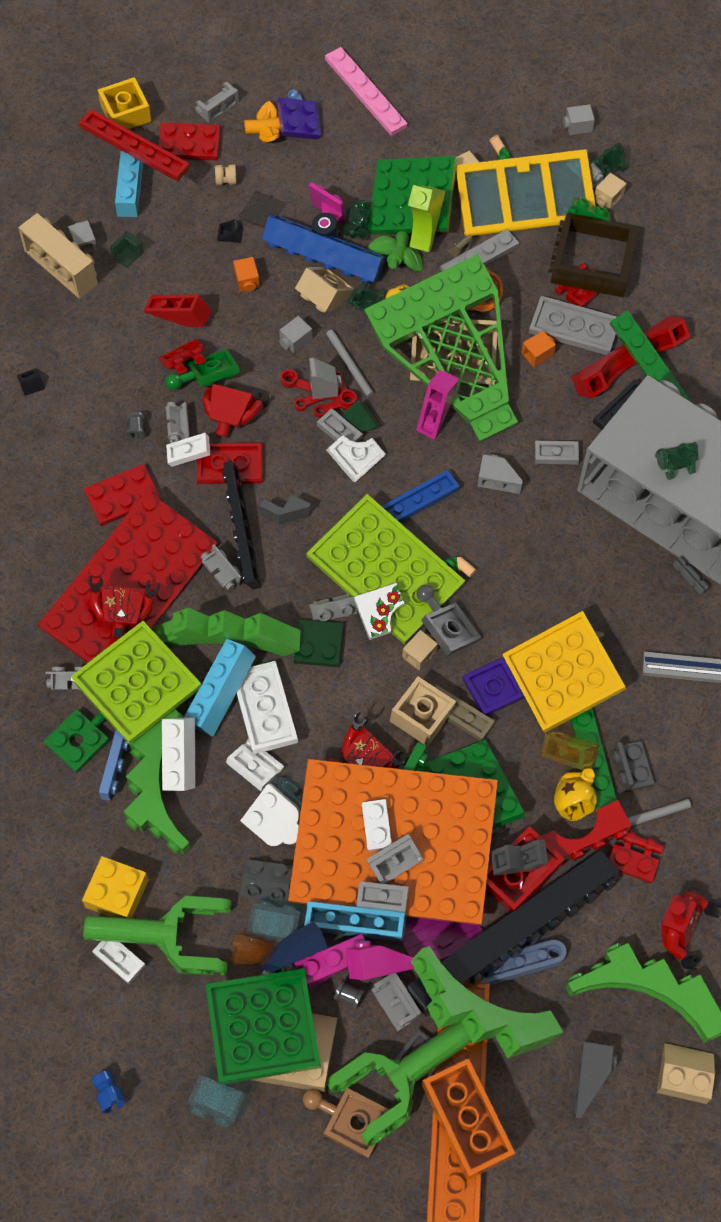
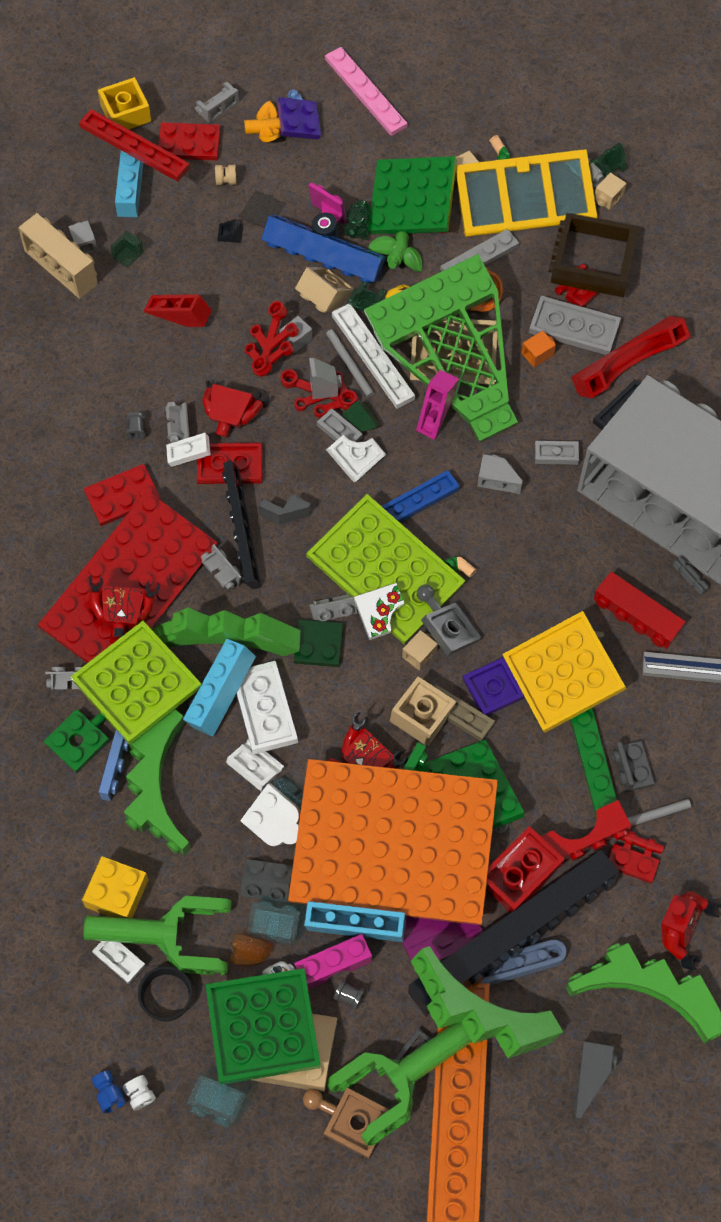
black slope [17,368,45,396] -> none
red plate [158,339,206,375] -> none
white brick [162,717,195,791] -> none
green plate [165,349,240,390] -> none
orange brick [233,257,260,292] -> none
dark blue slope [260,922,328,973] -> none
dark pink slope [346,941,414,980] -> none
light grey plate [356,881,409,913] -> none
white plate [362,799,392,852] -> none
light grey hinge [366,834,424,884] -> none
light grey hinge [371,973,421,1032] -> none
lime arch [408,185,446,252] -> none
orange brick [422,1058,515,1180] -> none
dark tan slope [447,234,472,258] -> none
dark grey slope [490,839,549,875] -> none
clear yellow brick [541,732,599,770] -> none
yellow piece [554,768,597,821] -> none
light grey brick [563,105,595,135] -> none
green hinge [567,197,611,221] -> none
green plate [610,311,692,403] -> none
clear green piece [655,442,699,480] -> none
tan slope [657,1043,715,1104] -> none
none -> white wheel [122,1075,156,1111]
none -> black tyre [138,966,192,1022]
none -> red plant [245,301,299,377]
none -> white plate [332,303,415,409]
none -> red brick [593,572,686,649]

